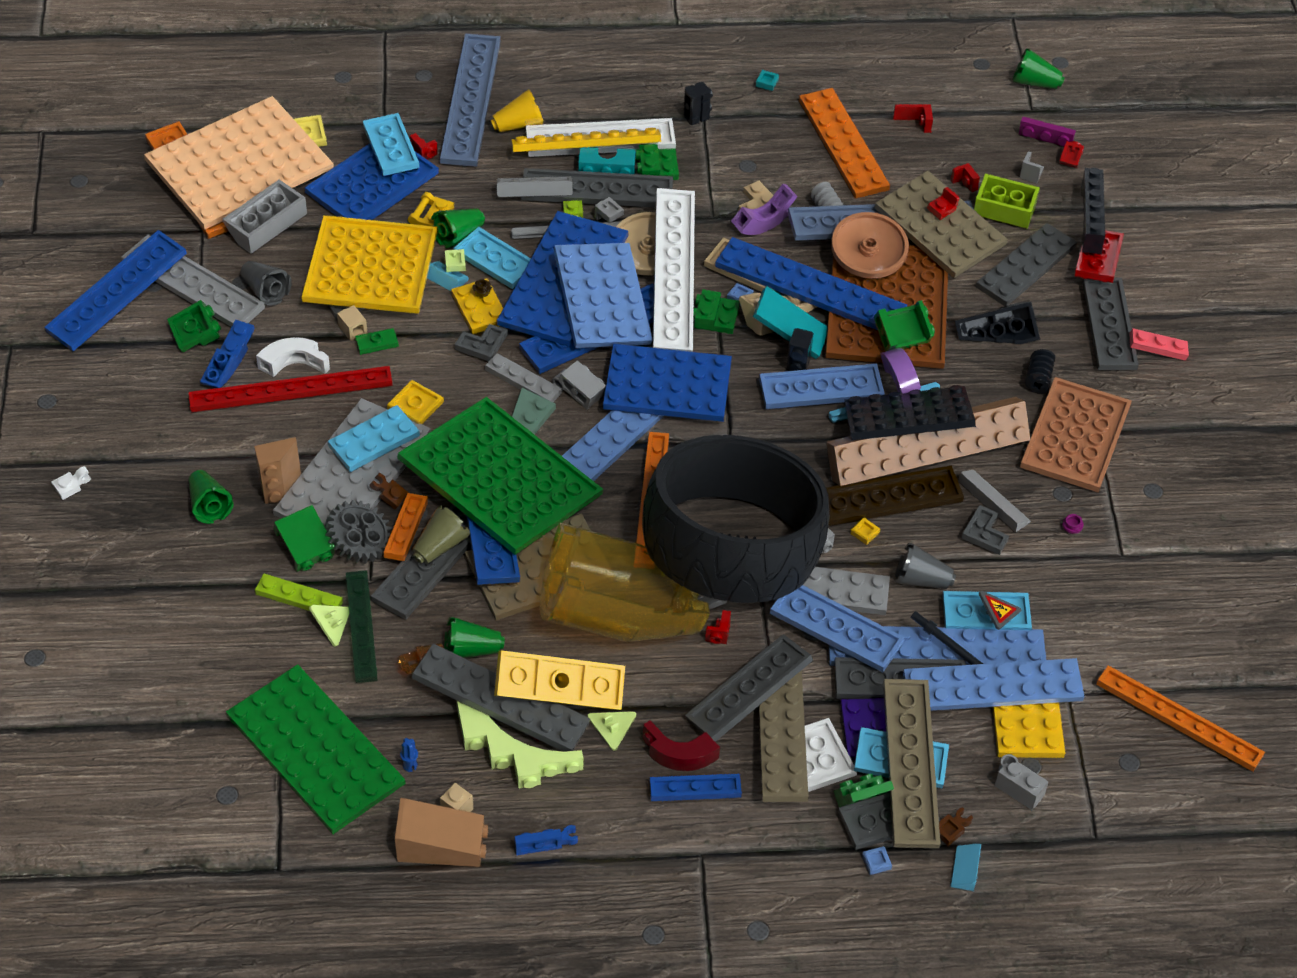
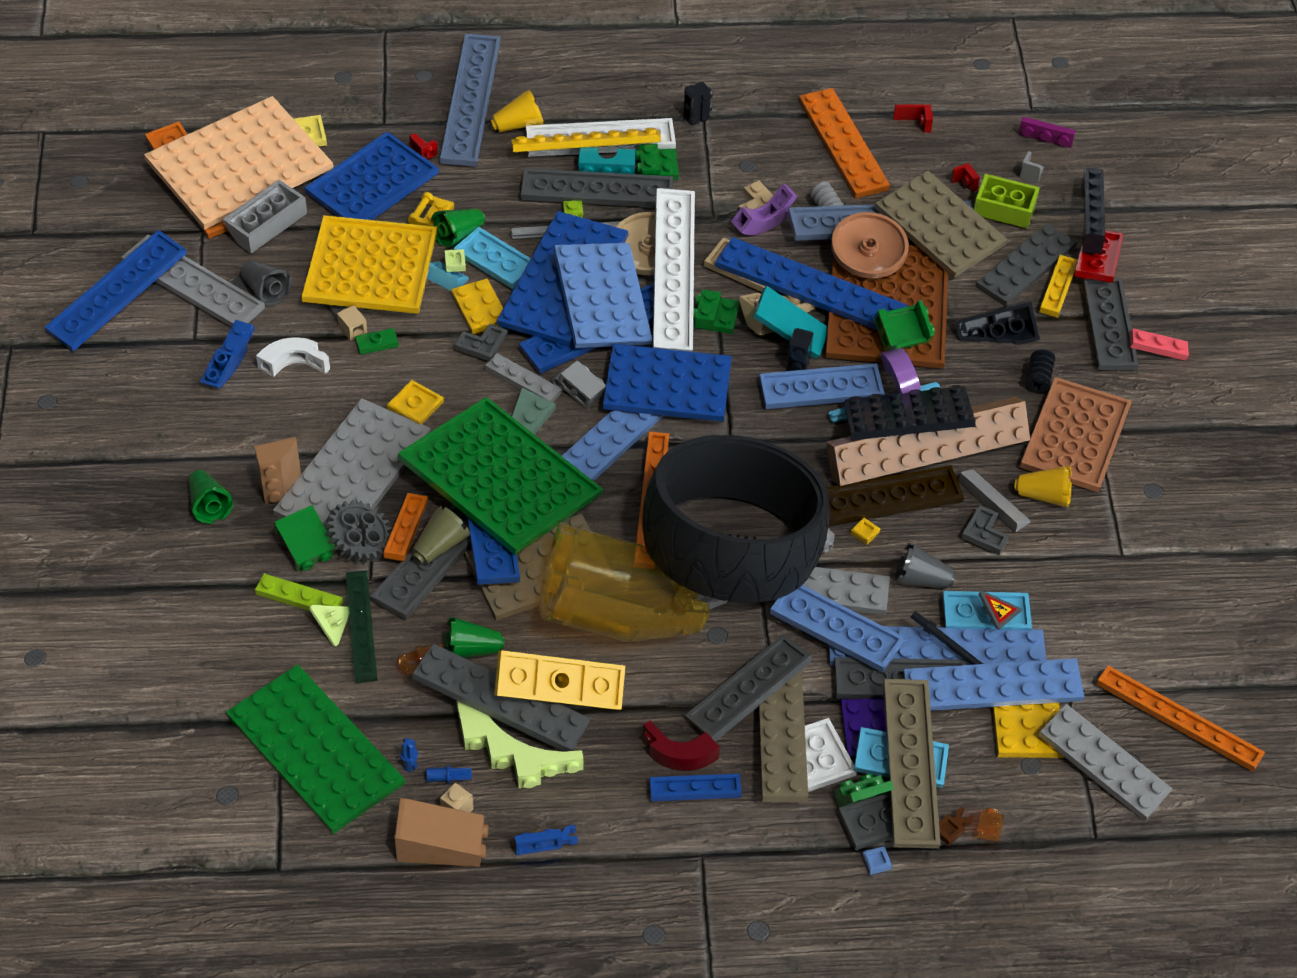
white plate [52,466,91,500] -> none
green plate [167,300,221,352] -> none
red plate [189,366,393,412] -> none
medium azure plate [328,405,420,472] -> none
medium azure plate [363,113,419,176] -> none
reddish brown plate [369,473,408,509] -> none
dark brown plate [472,279,492,297] -> none
light grey slope [497,177,573,197] -> none
yellowish green piece [588,712,636,751] -> none
light grey bracket [595,197,624,223] -> none
red bracket [705,610,731,644] -> none
medium blue tile [727,283,754,306] -> none
teal plate [756,70,779,91] -> none
red bracket [927,187,960,220] -> none
medium azure slope [951,844,981,891] -> none
light grey hinge [995,754,1048,811] -> none
green cone [1012,48,1065,89] -> none
red bracket [1059,141,1084,168] -> none
magenta plate [1062,514,1084,534] -> none
none -> blue axle [427,765,472,783]
none -> clear orange bracket [976,808,1004,842]
none -> yellow cone [1015,466,1072,507]
none -> light grey plate [1038,704,1173,821]
none -> yellow plate [1040,255,1078,318]

